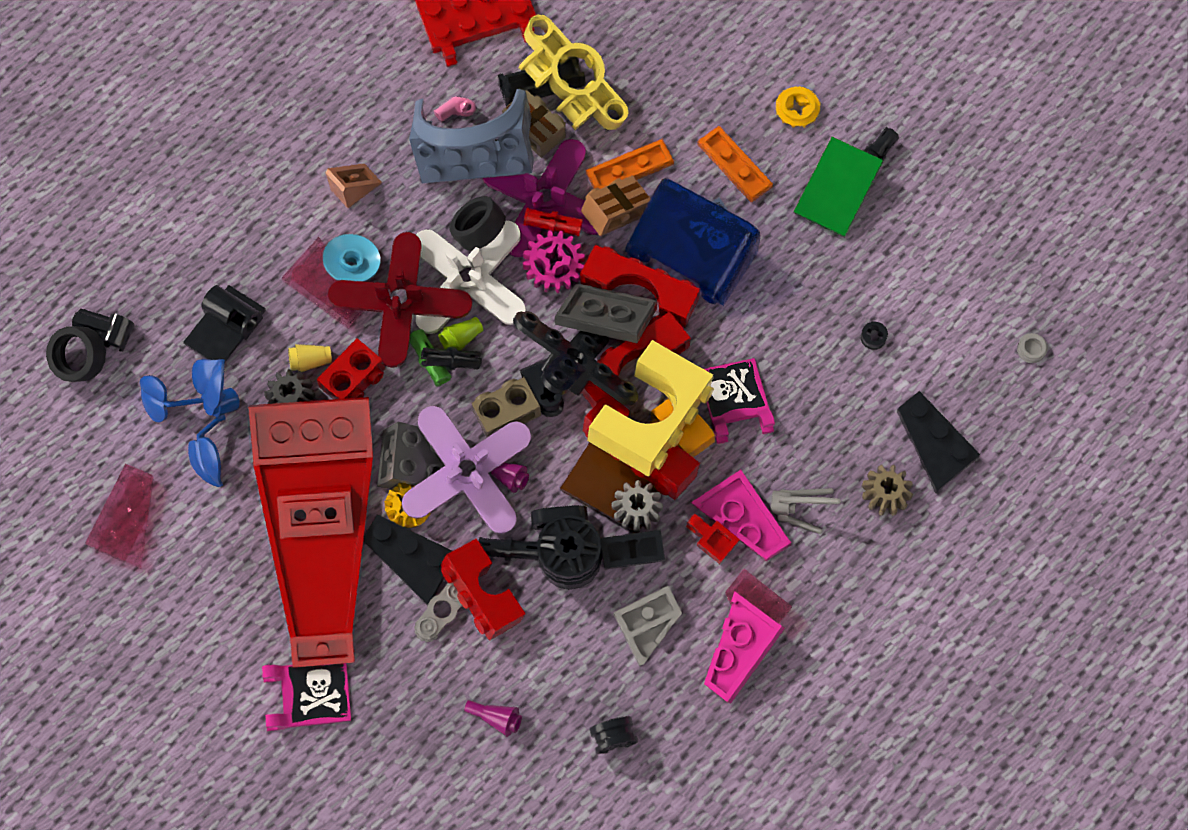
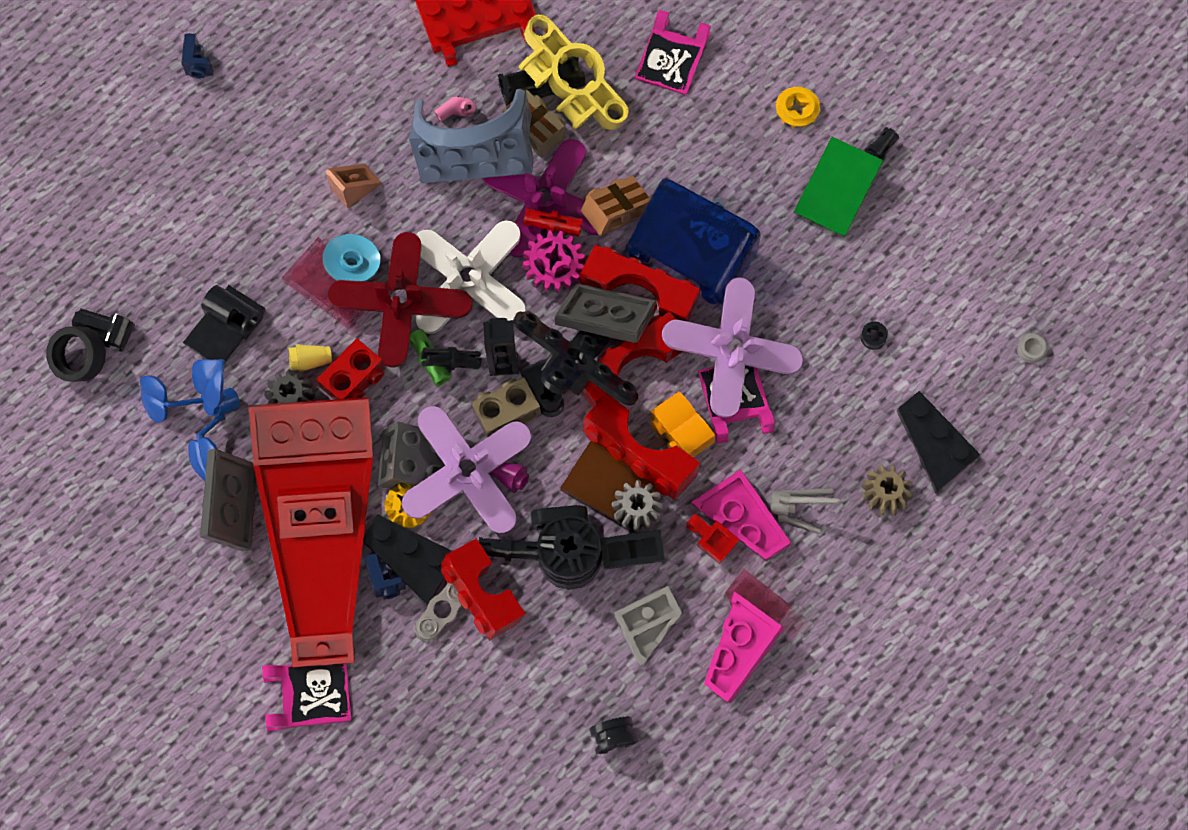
clear pink wing [85,464,154,569] -> none
lime cone [439,317,484,350] -> none
black tyre [449,196,506,251] -> none
magenta cone [464,700,522,737] -> none
orange tile [586,139,674,189] -> none
light yellow arch [587,340,714,477] -> none
orange tile [697,126,773,203] -> none
none -> dark blue bracket [181,33,214,79]
none -> dark grey tile [200,449,256,551]
none -> dark blue bracket [365,553,406,599]
none -> black container [483,317,519,376]
none -> flag [635,10,711,95]
none -> lavender piece [662,278,803,418]

